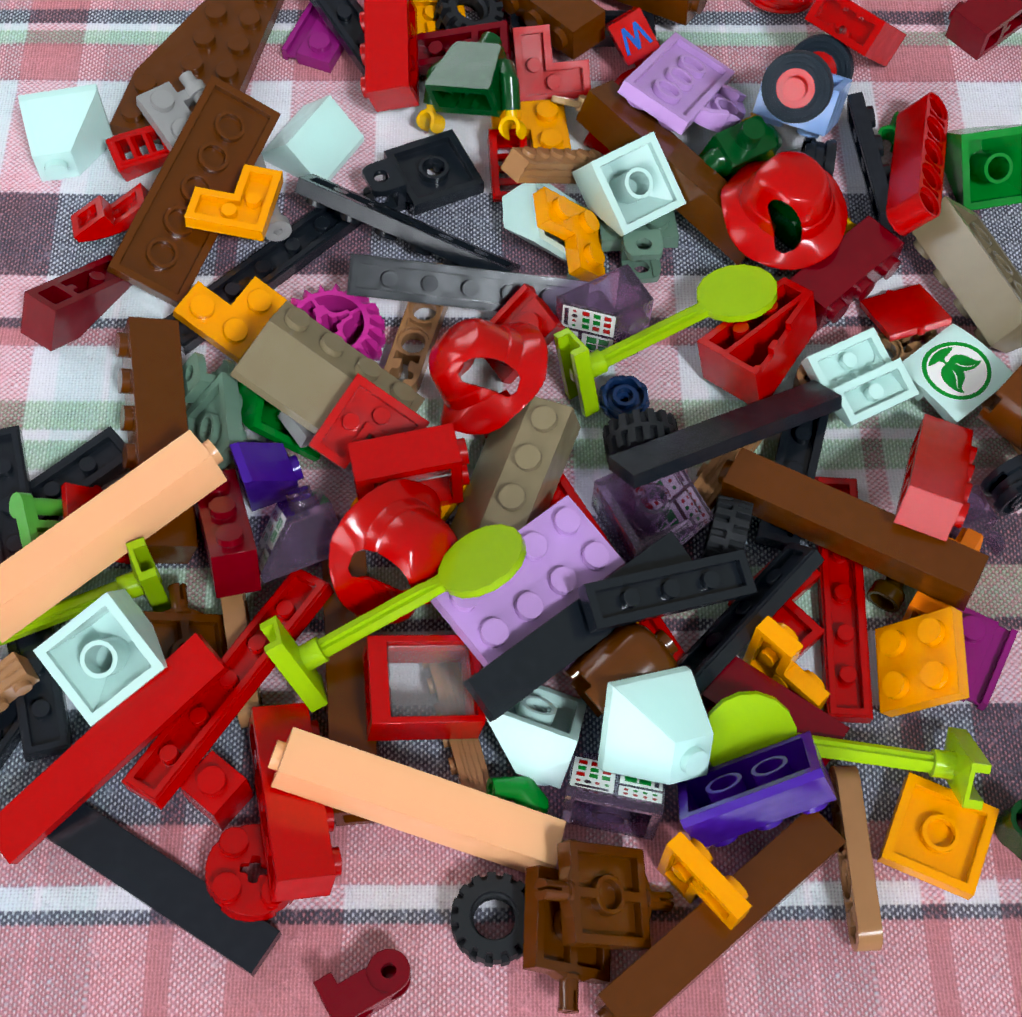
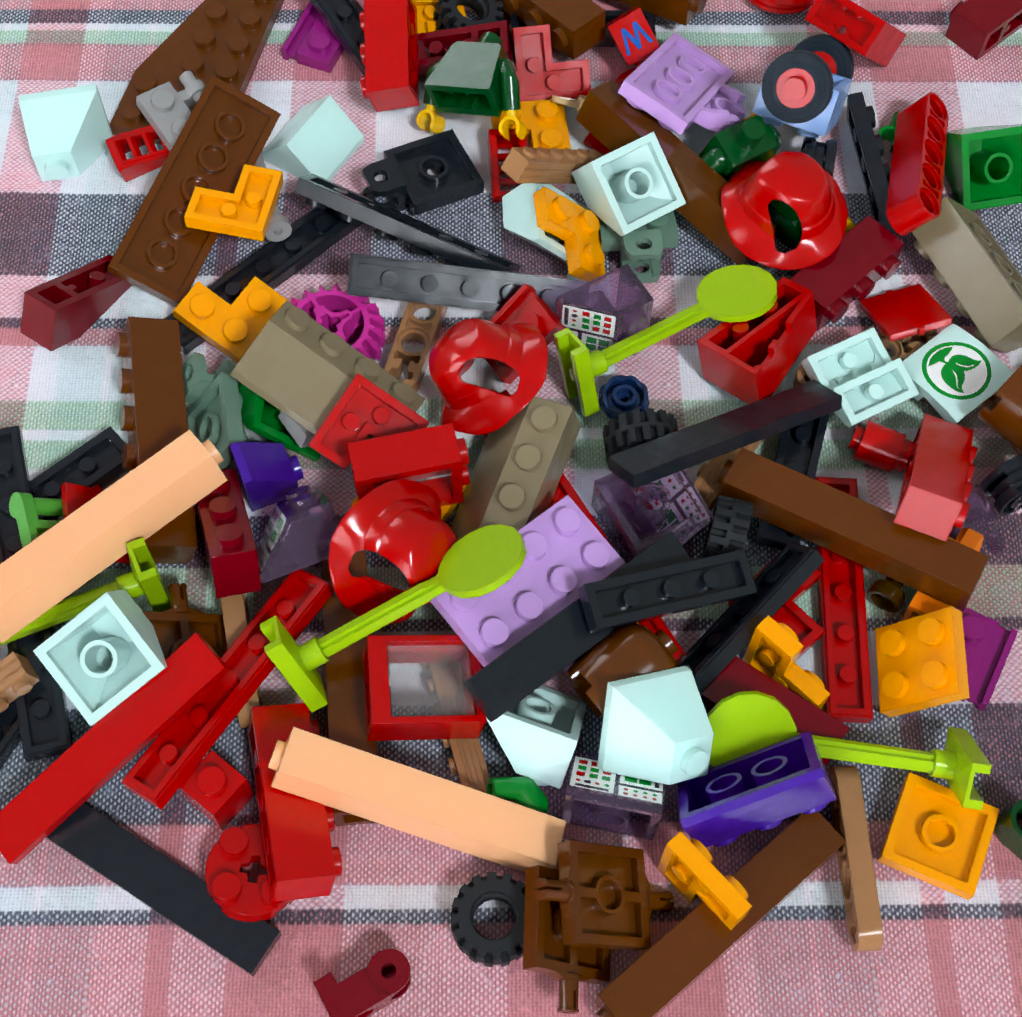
red slope [71,183,149,243] -> none
none -> red brick [847,420,914,473]

